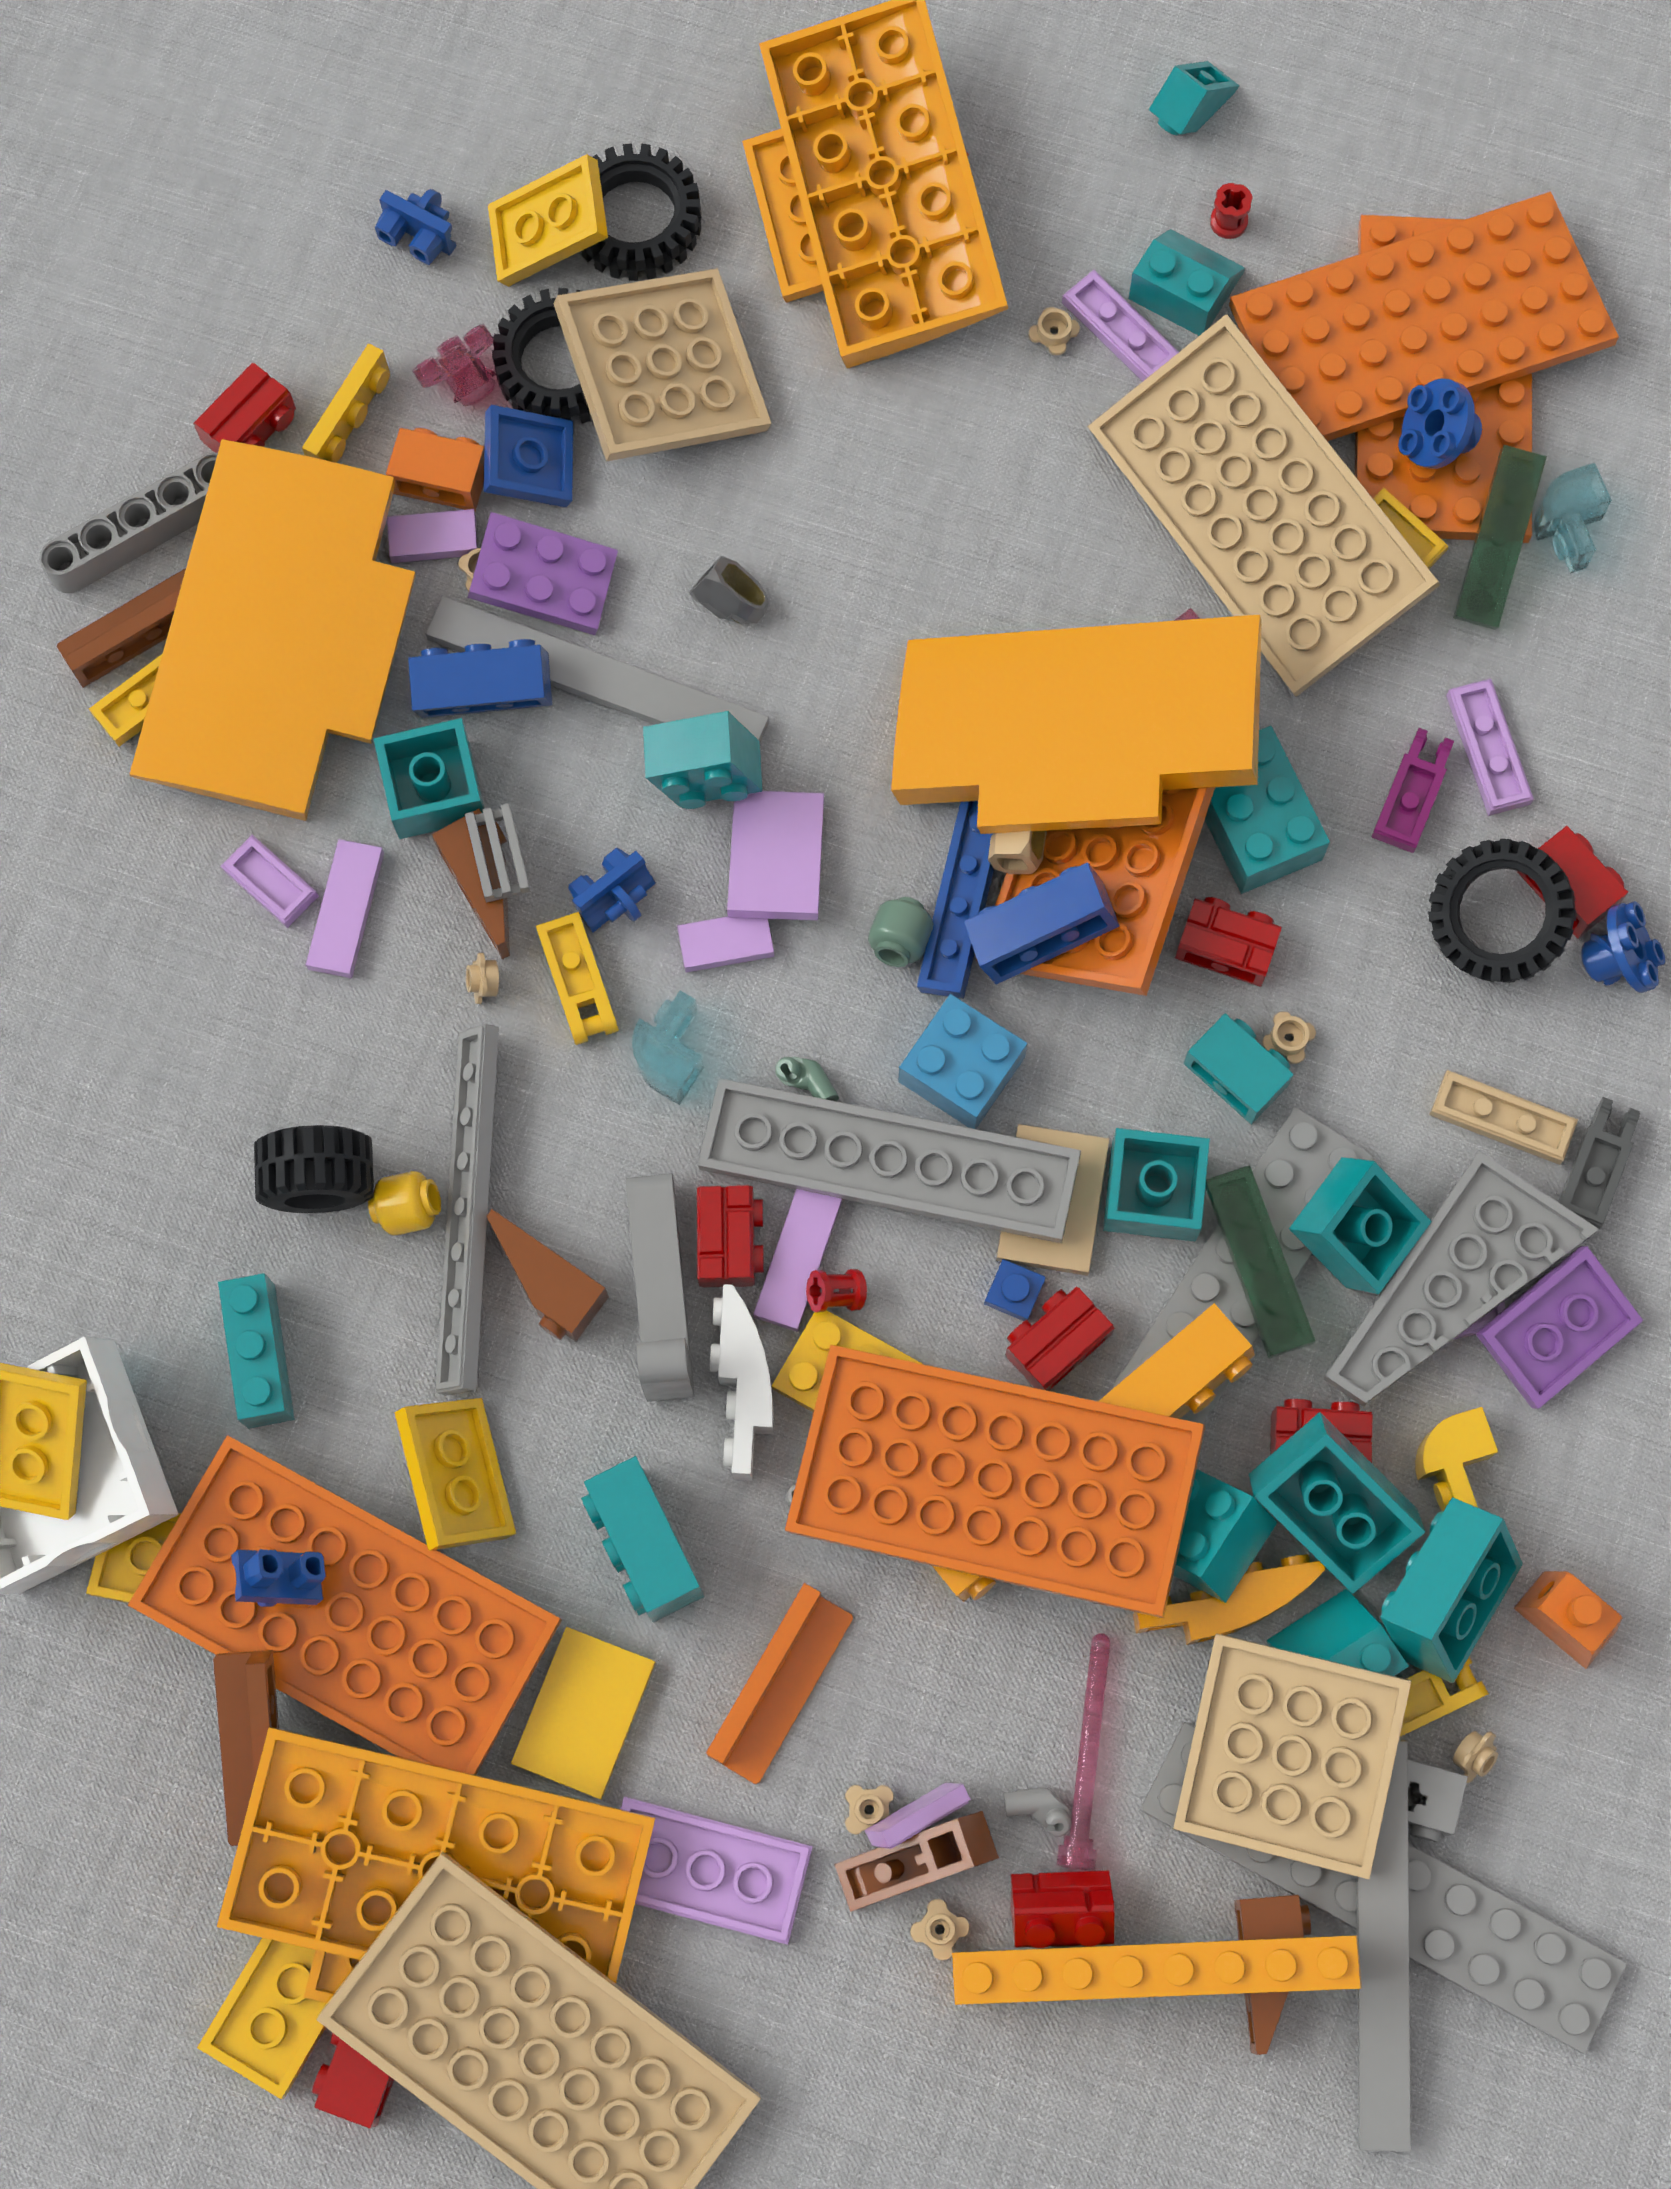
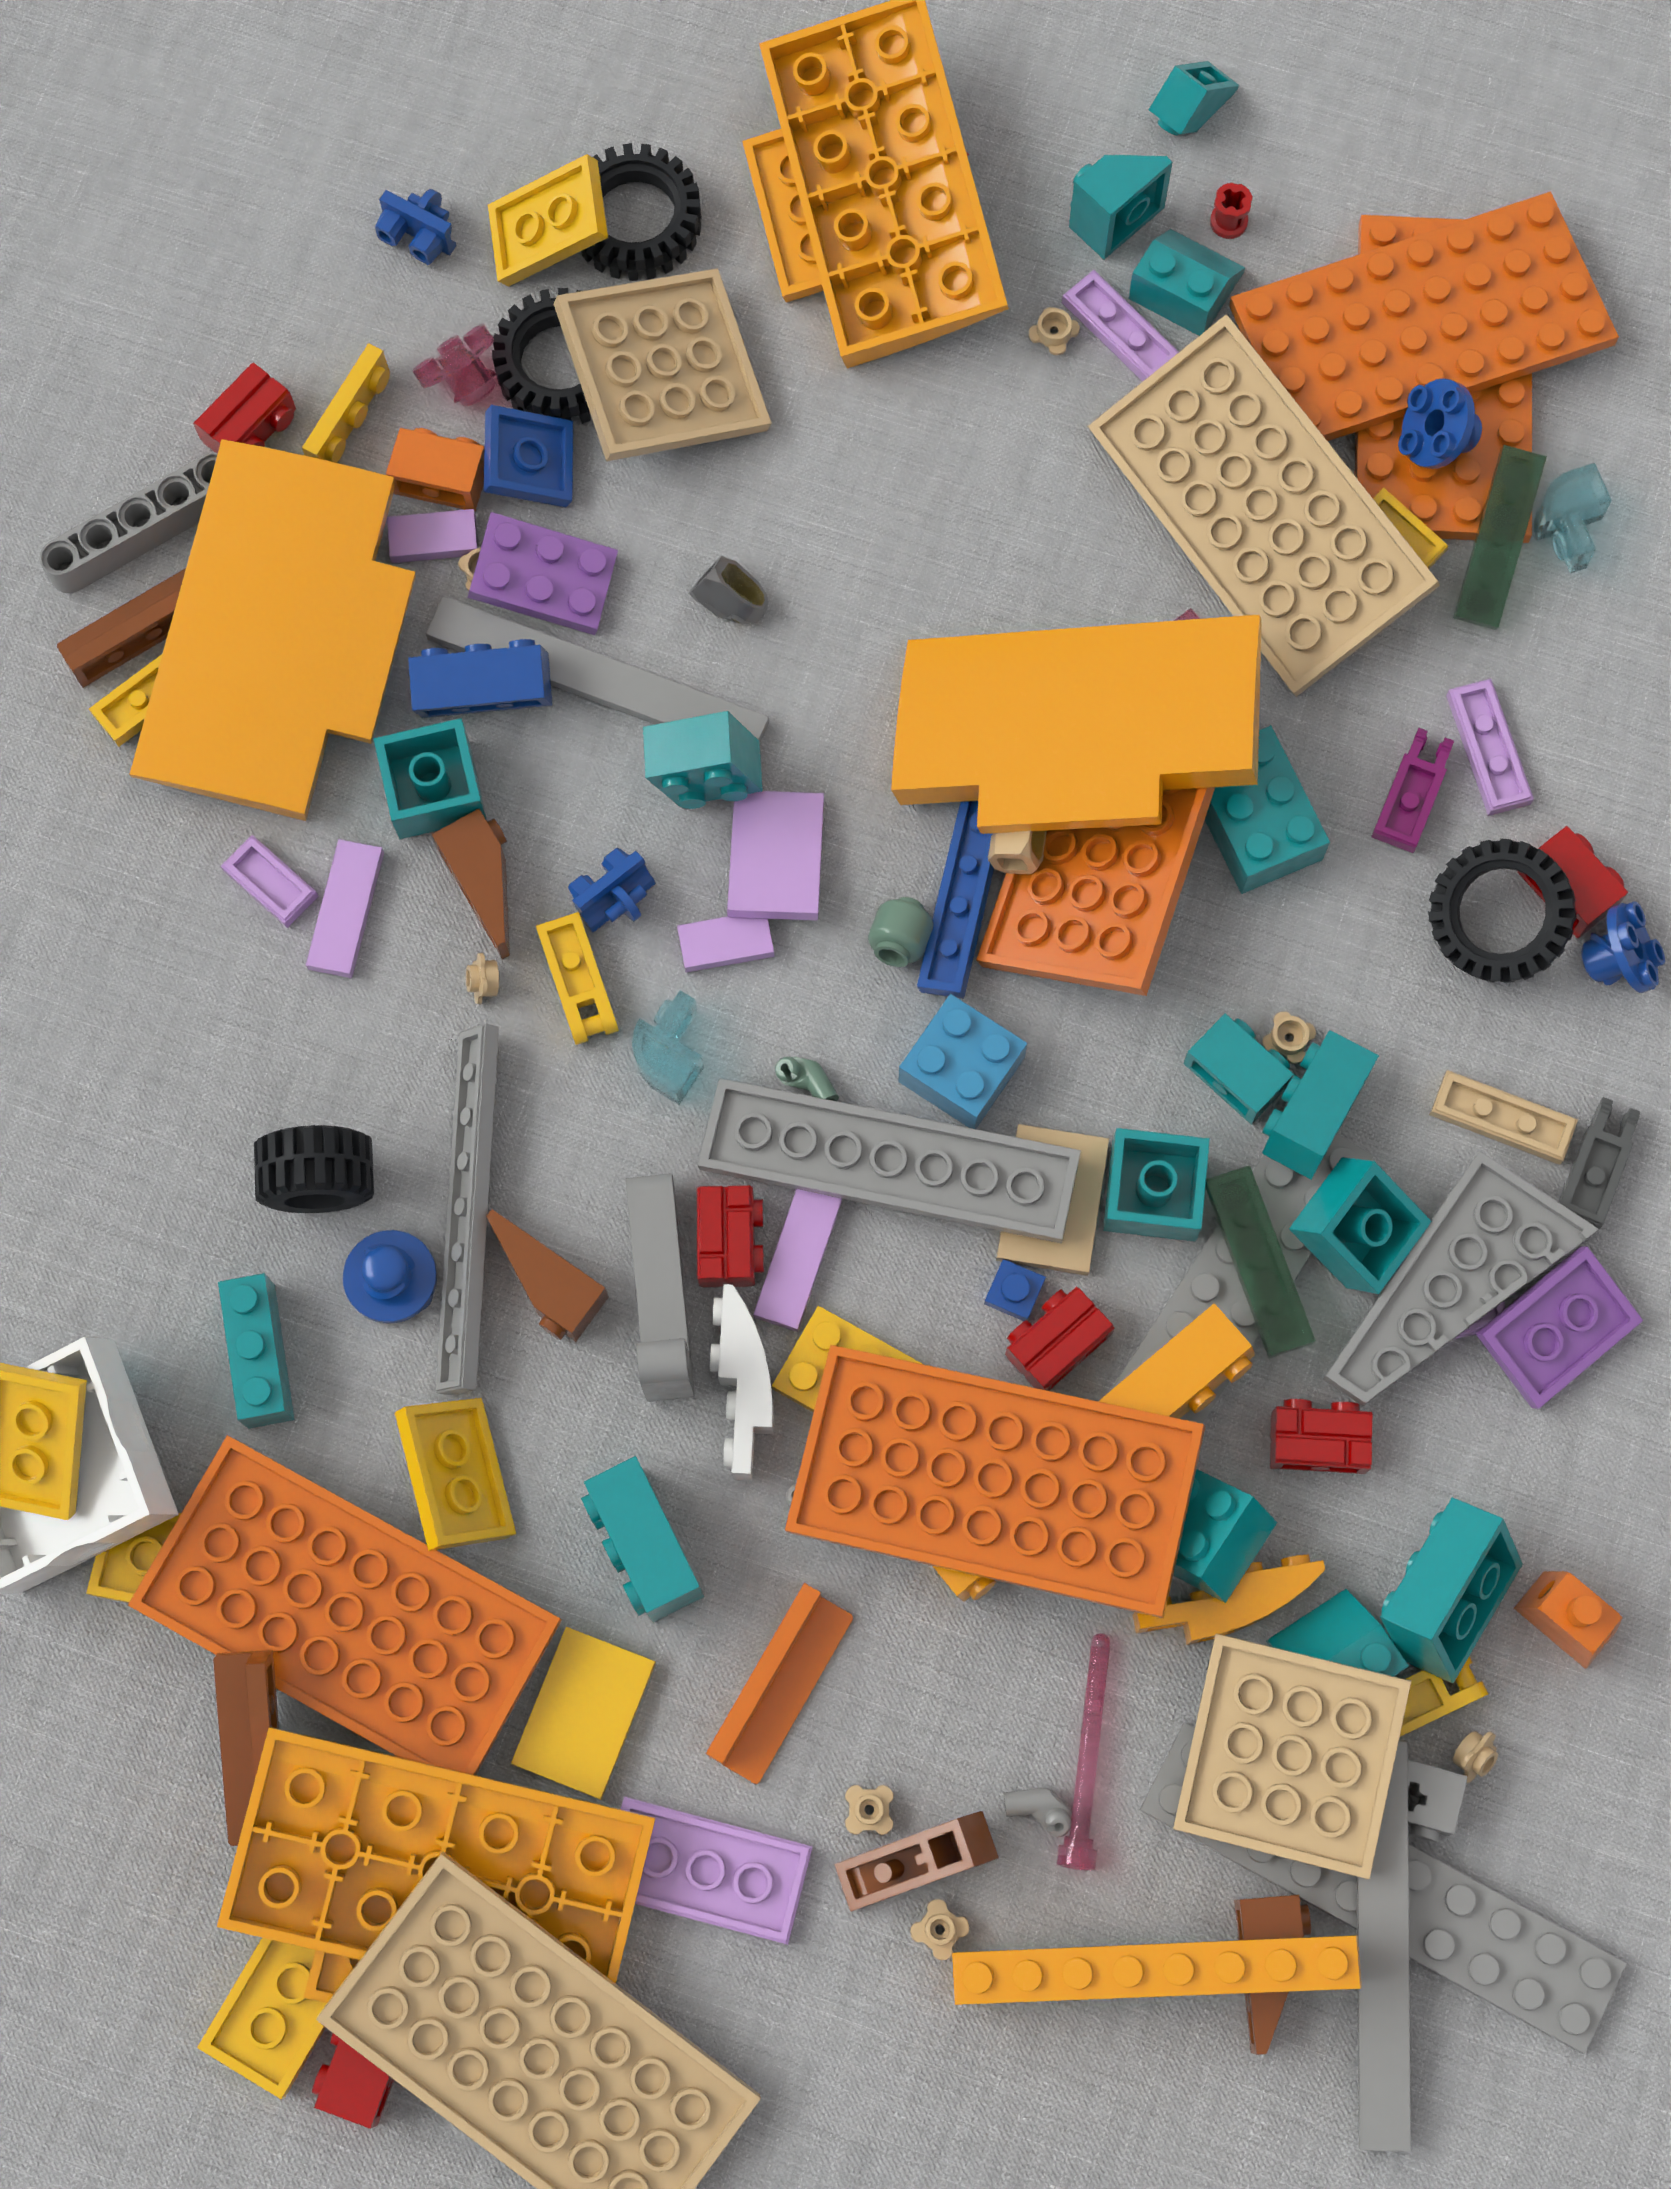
blue hips [231,1549,326,1607] -> none
yellow head [368,1171,441,1236] -> none
light grey tile [465,803,531,903] -> none
red bush [806,1269,867,1312] -> none
lavender tile [865,1783,971,1849] -> none
blue brick [964,862,1120,985] -> none
red brick [1010,1870,1115,1948] -> none
red brick [1175,897,1282,987] -> none
teal brick [1249,1412,1426,1594] -> none
yellow brick [1415,1407,1498,1511] -> none
none -> blue plate [343,1230,437,1323]
none -> teal slope [1069,155,1173,260]
none -> teal brick [1262,1030,1379,1180]

